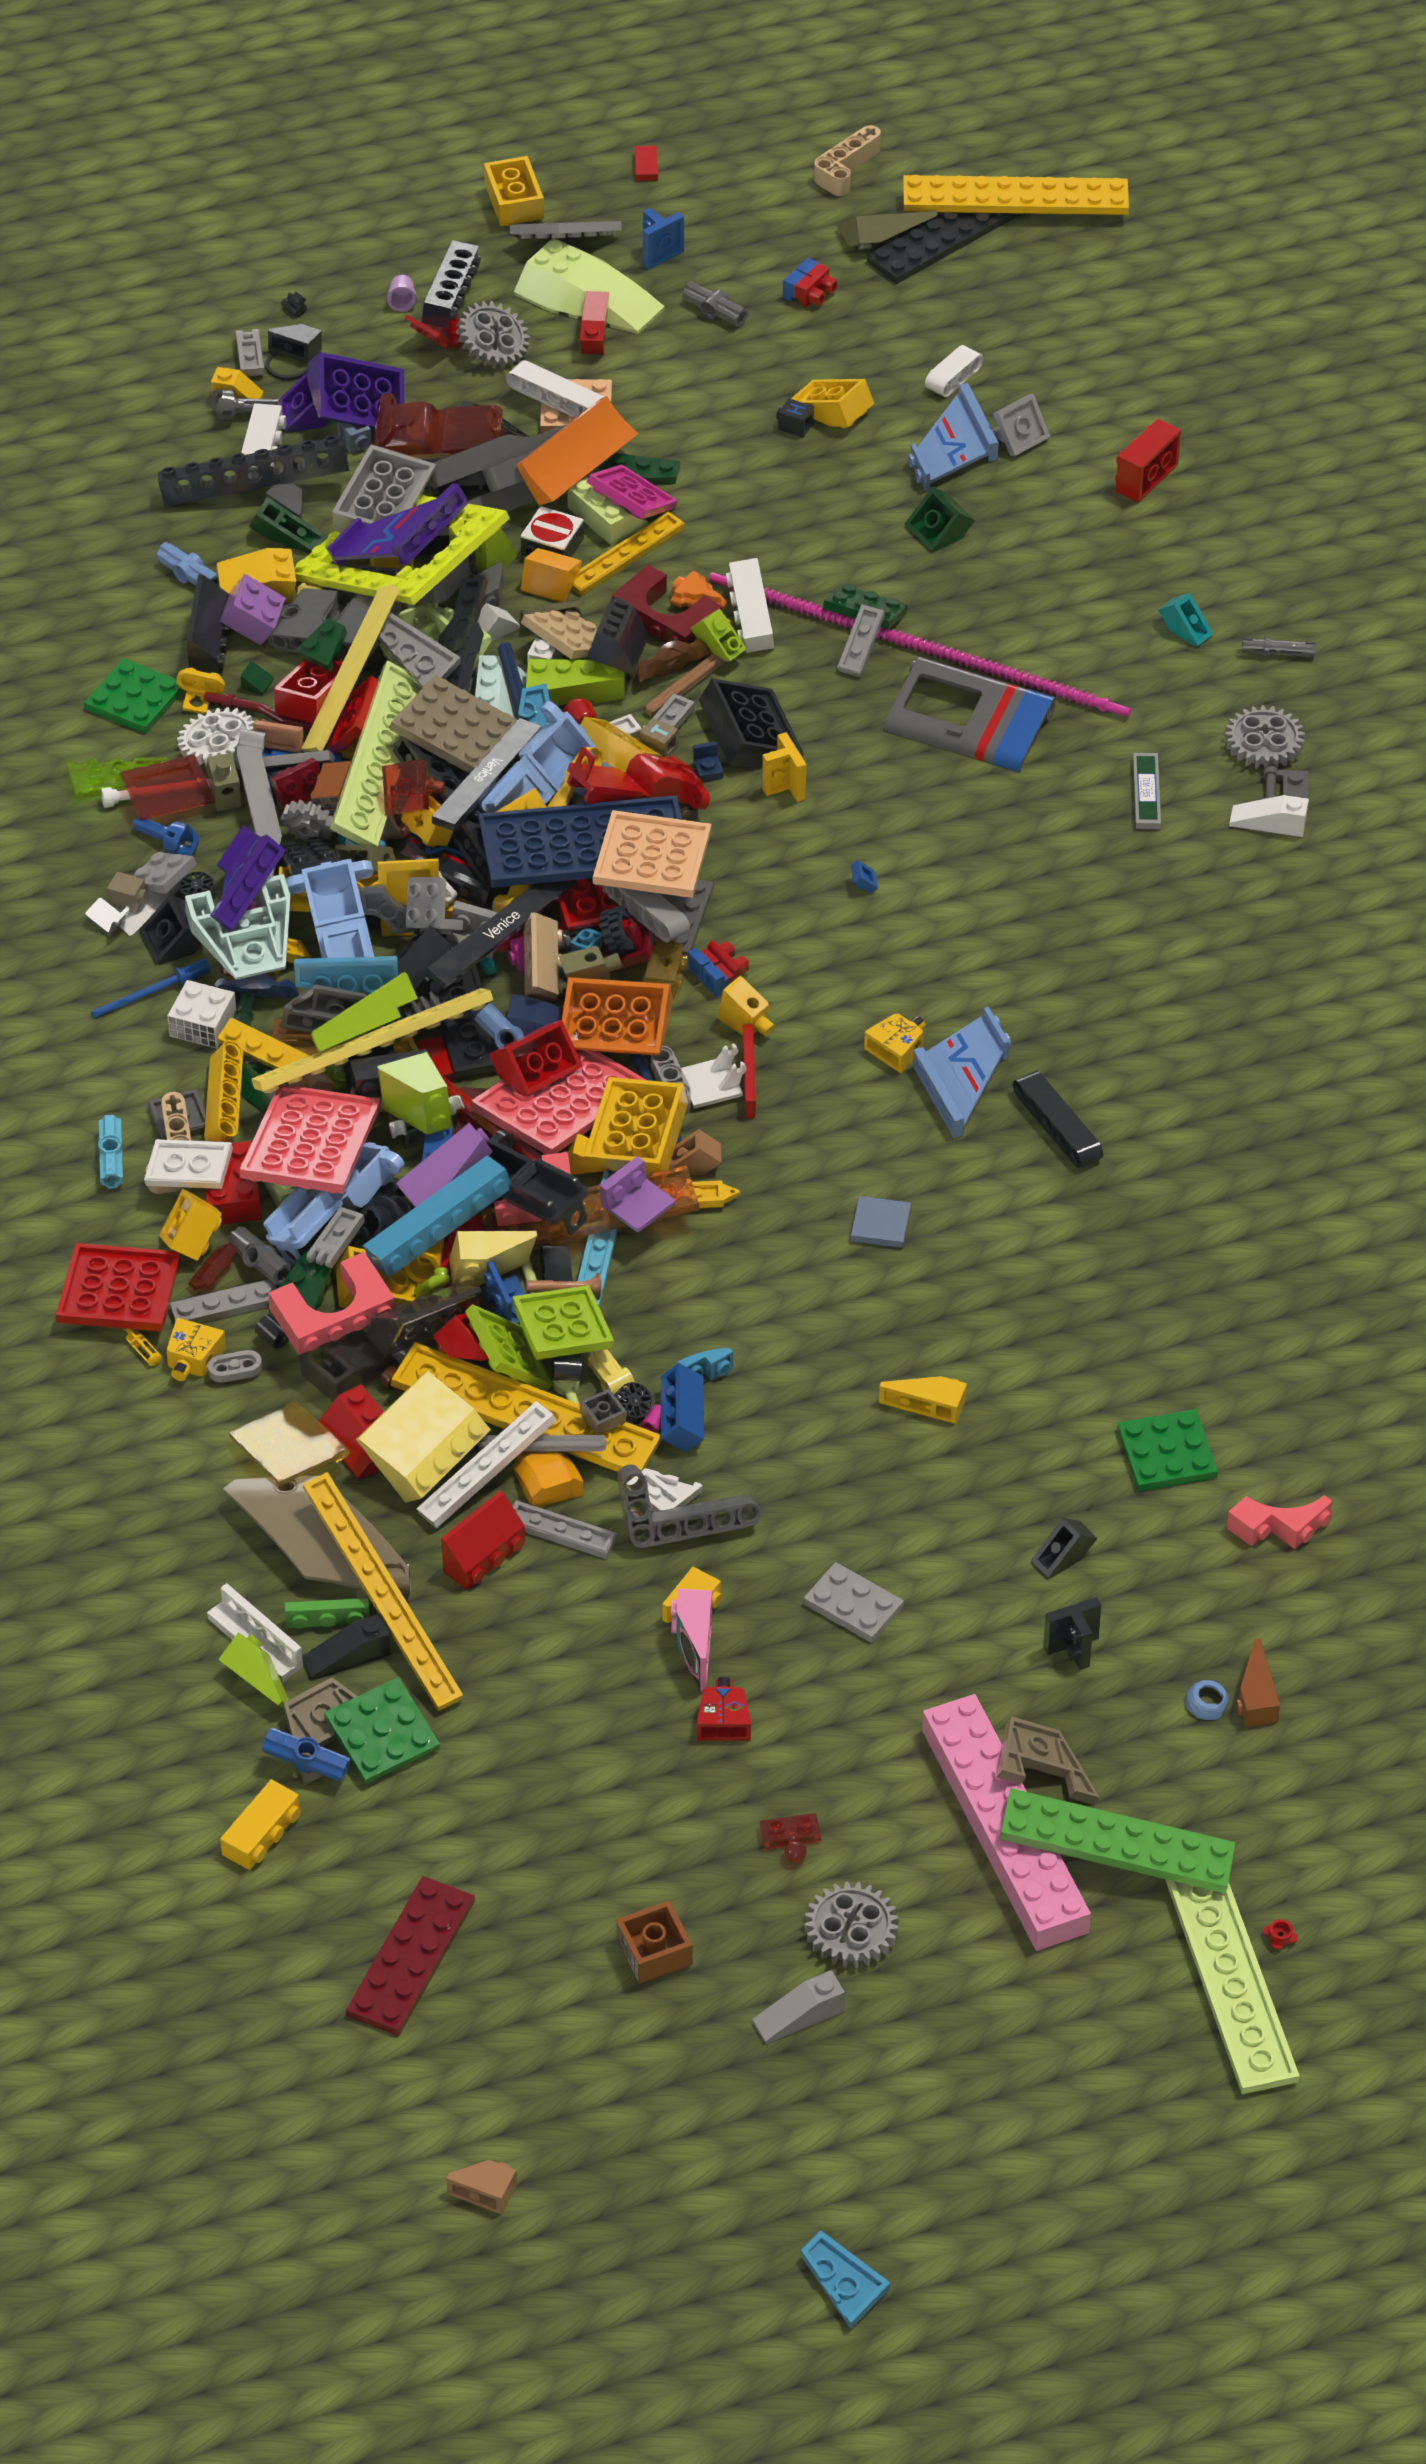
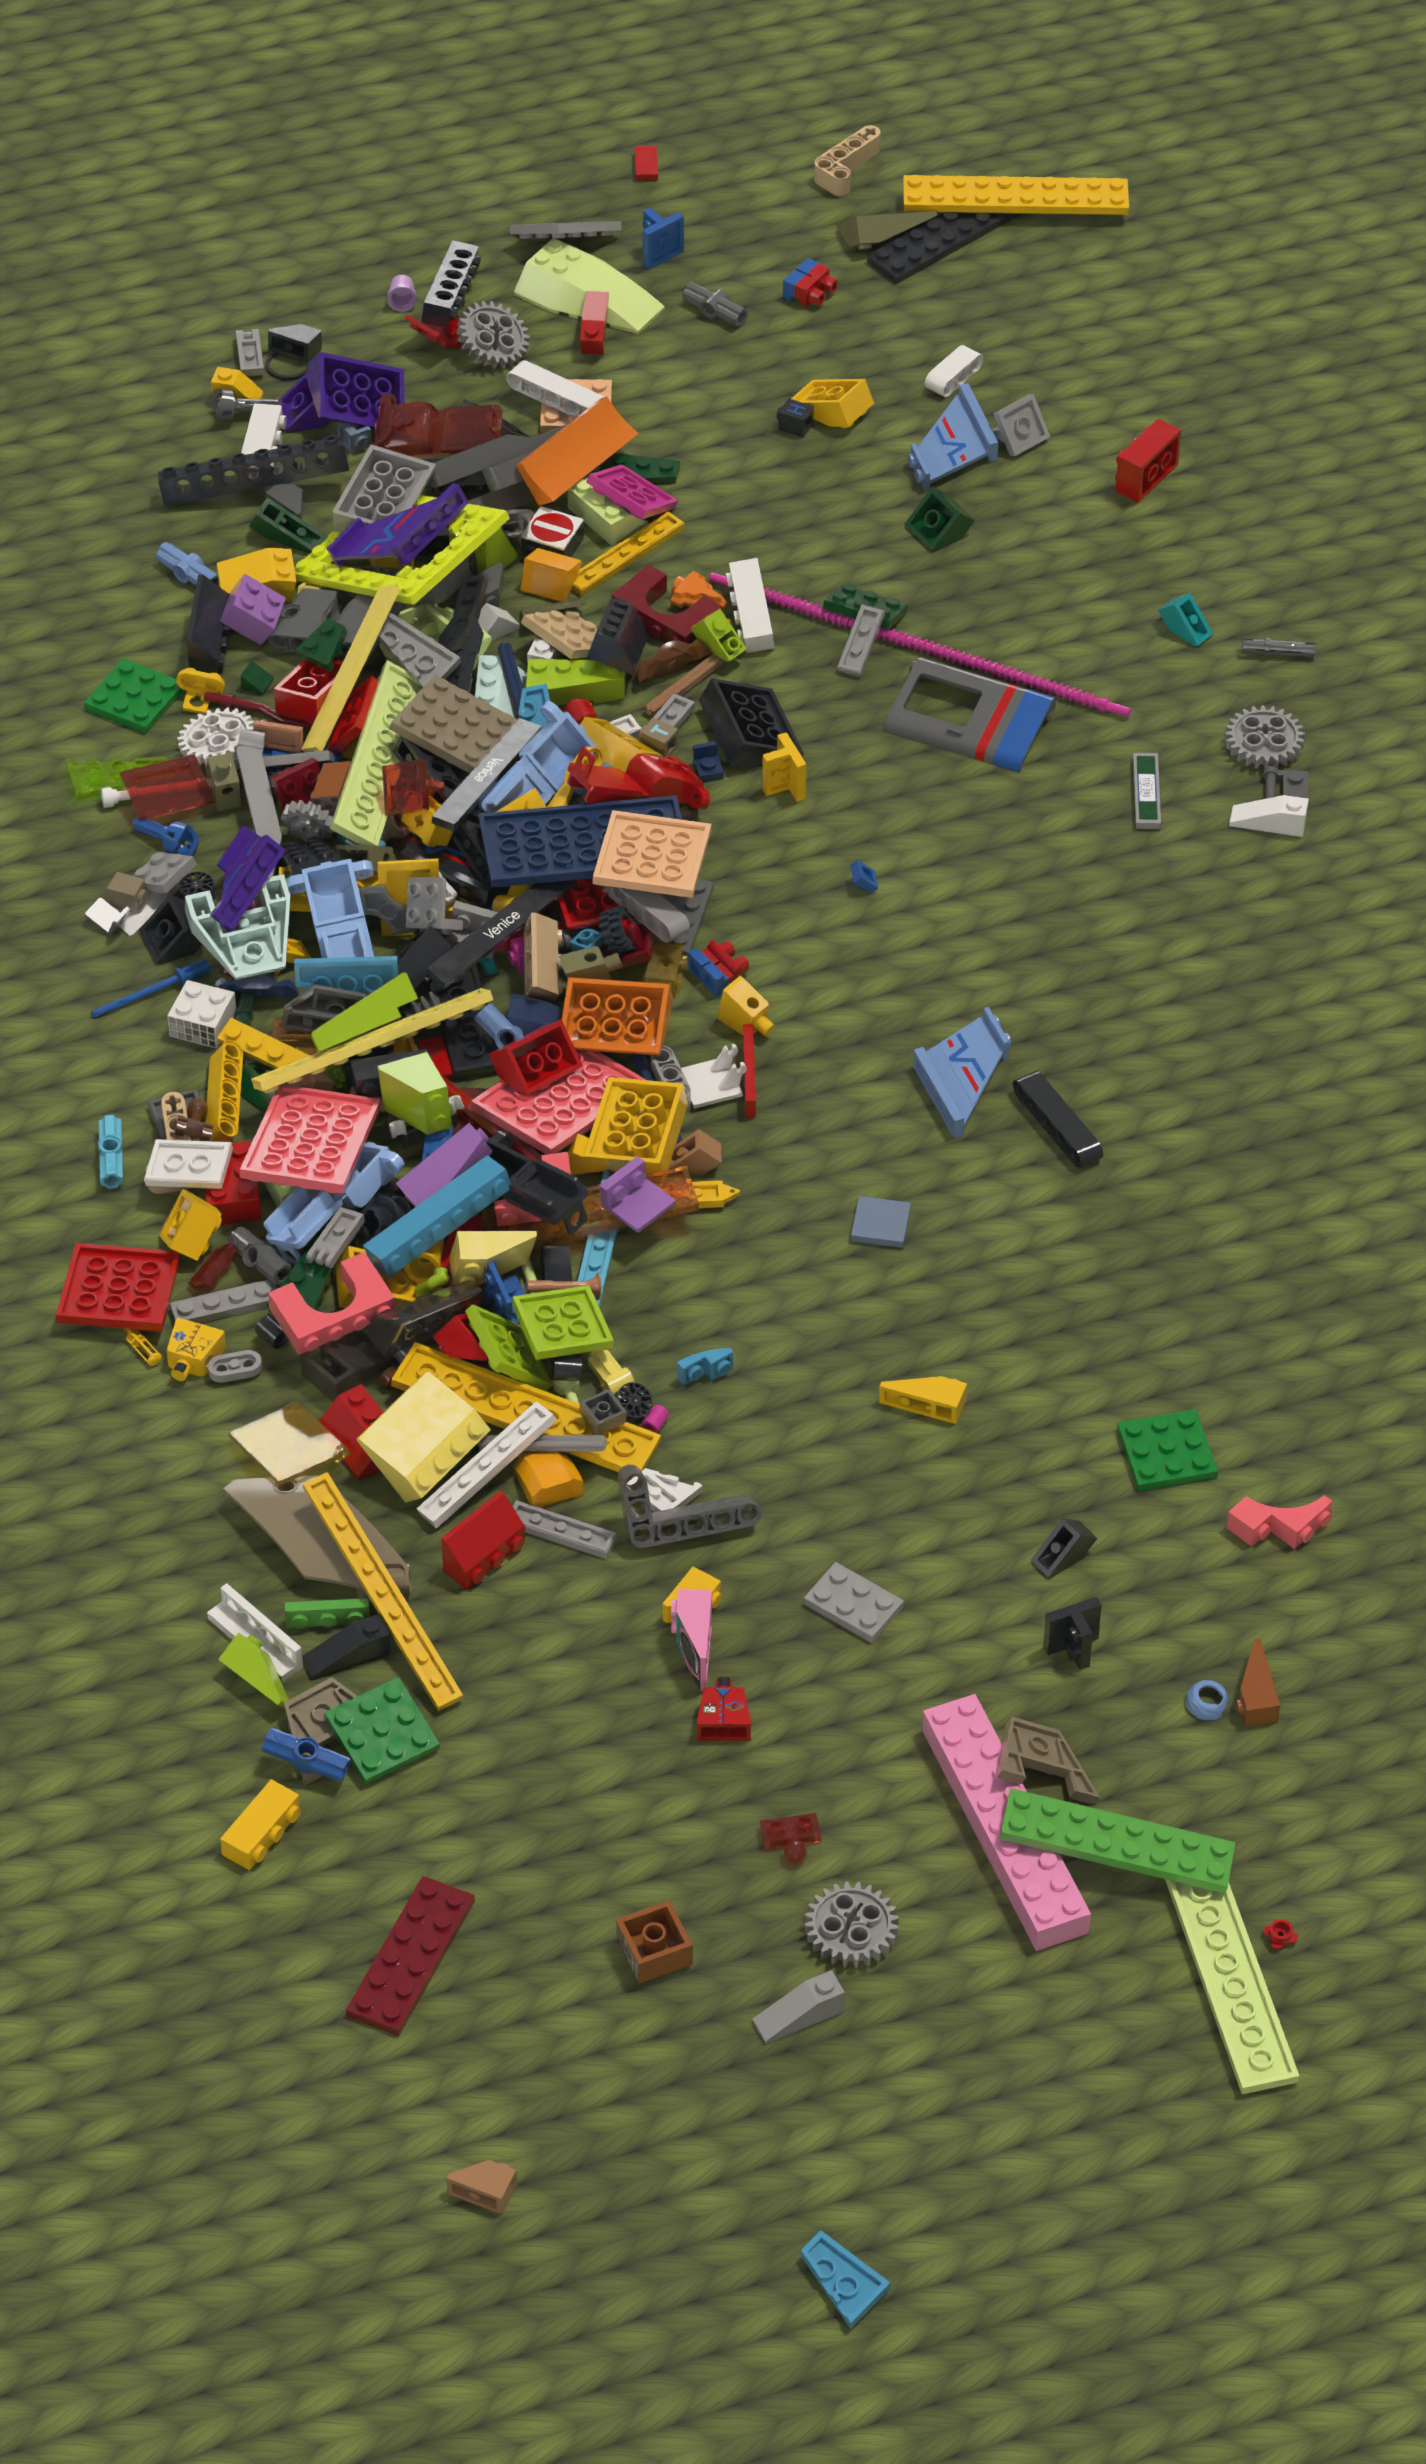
black plate [281,292,307,318] -> none
yellow brick [484,156,544,226] -> none
blue brick [661,1363,704,1452] -> none
yellow torso [864,1014,926,1073] -> none
none -> reddish brown bar [173,1099,214,1141]
none -> flat silver shield [500,509,534,539]

